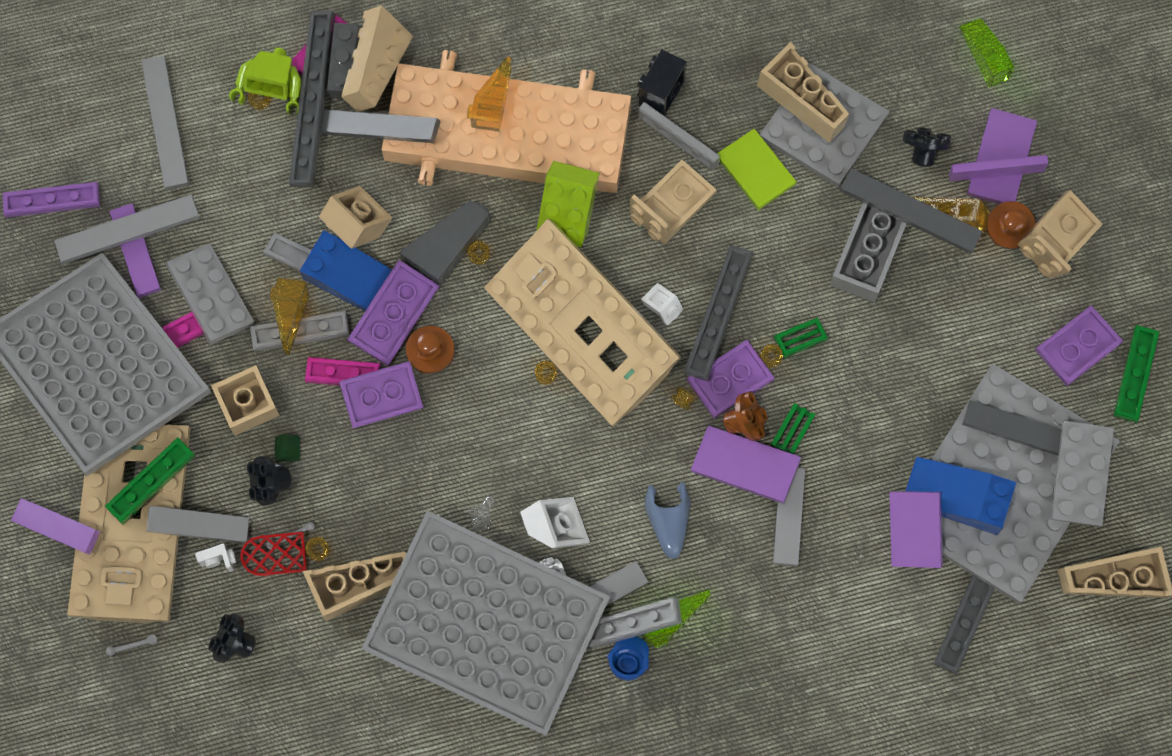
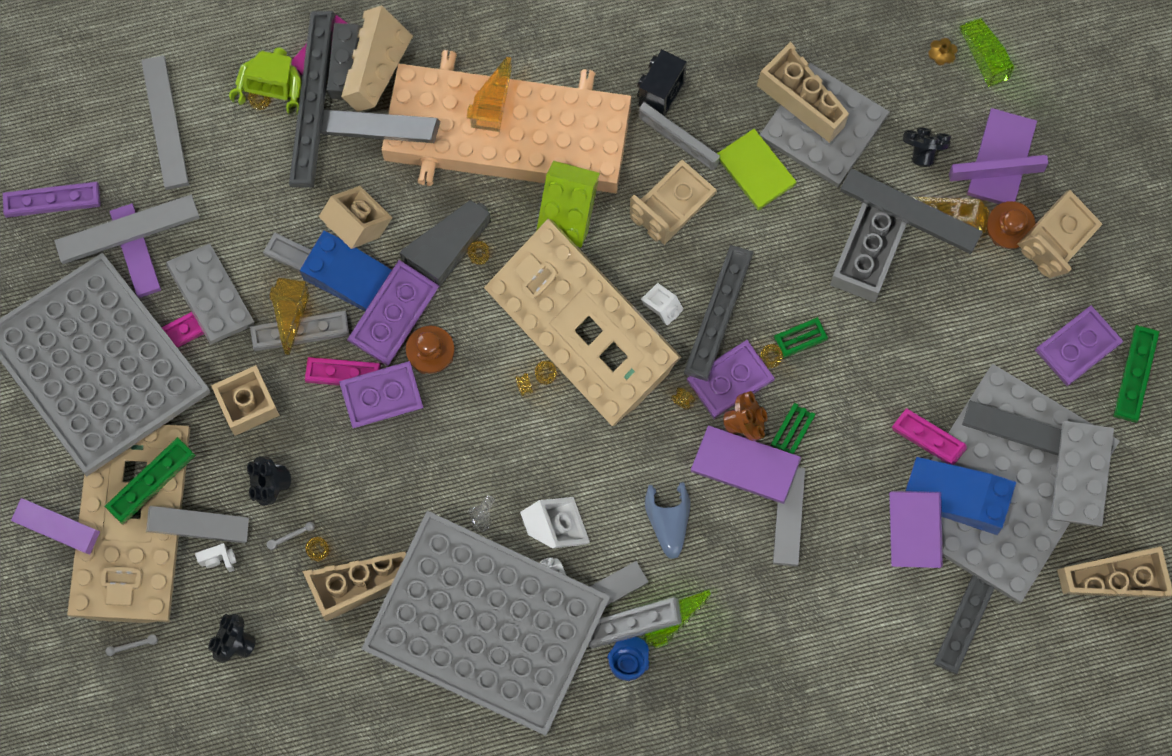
red window [240,532,307,576] -> none
dark green slope [275,433,300,462] -> none
none -> clear yellow bush [515,373,533,397]
none -> dark pink tile [892,408,967,465]
none -> pearl gold plant [928,38,957,66]

